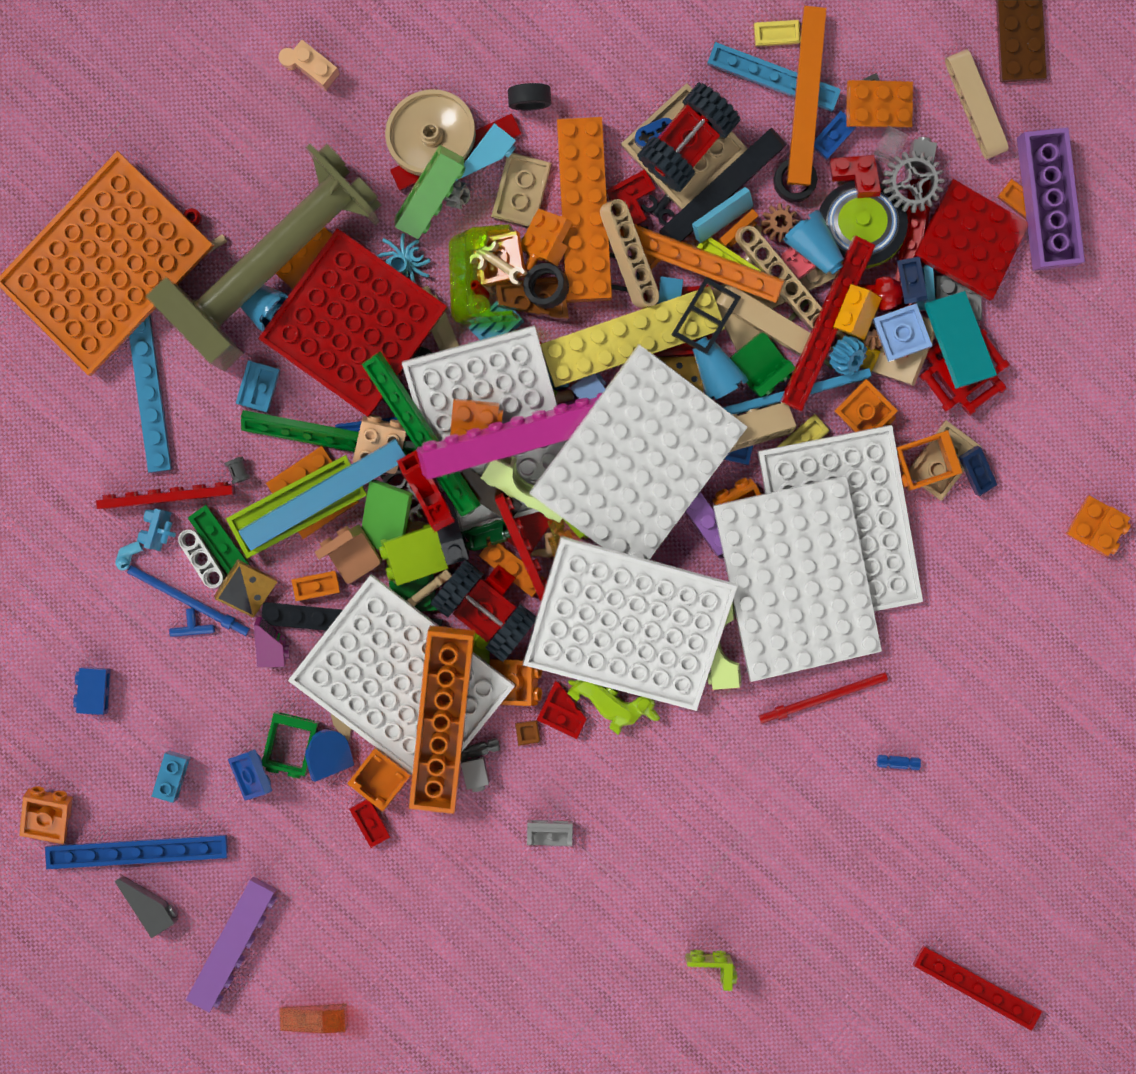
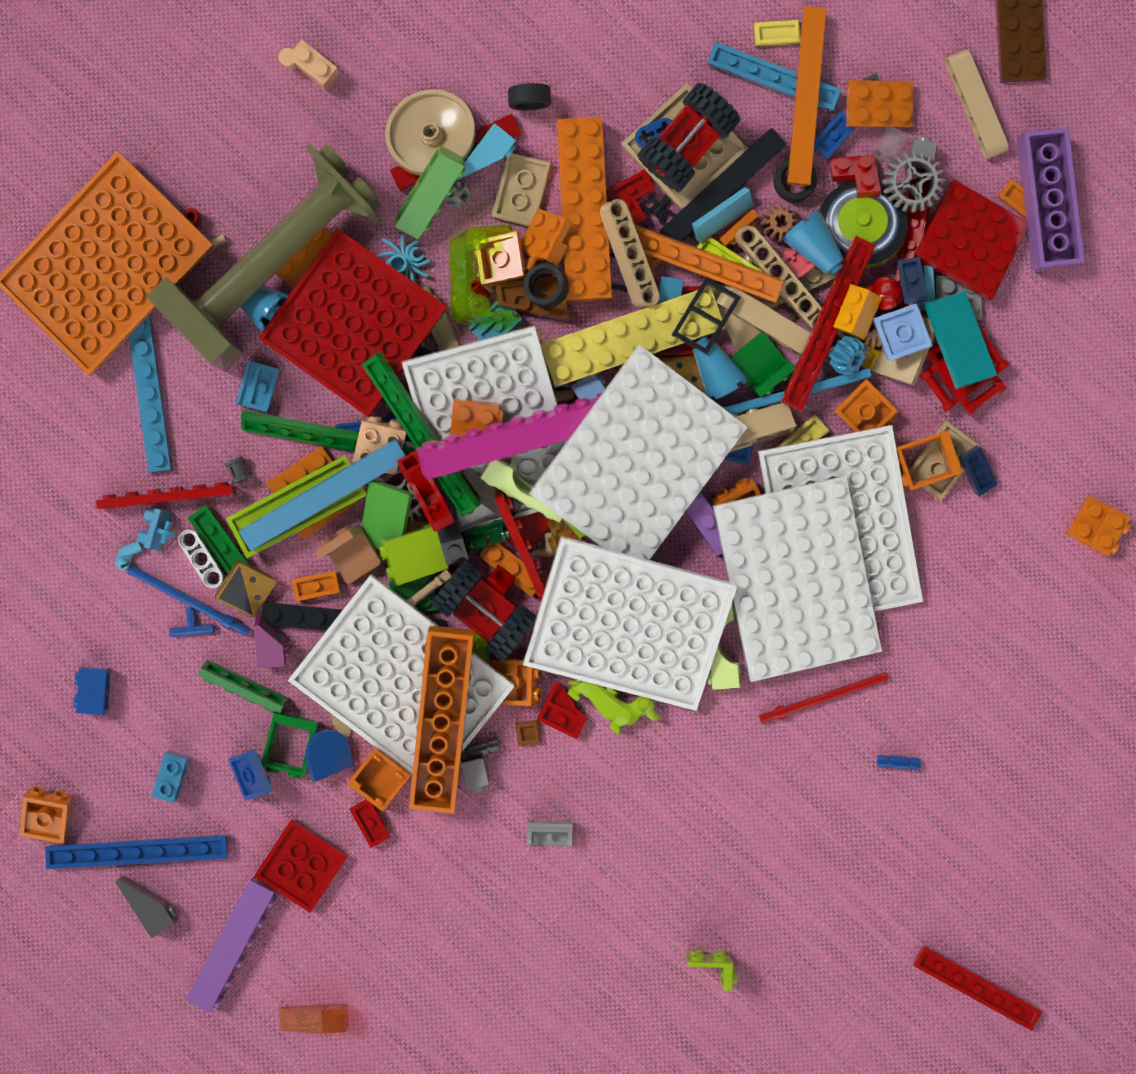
tan bar [468,235,527,285] -> none
none -> green plate [197,660,288,714]
none -> red plate [254,819,348,913]

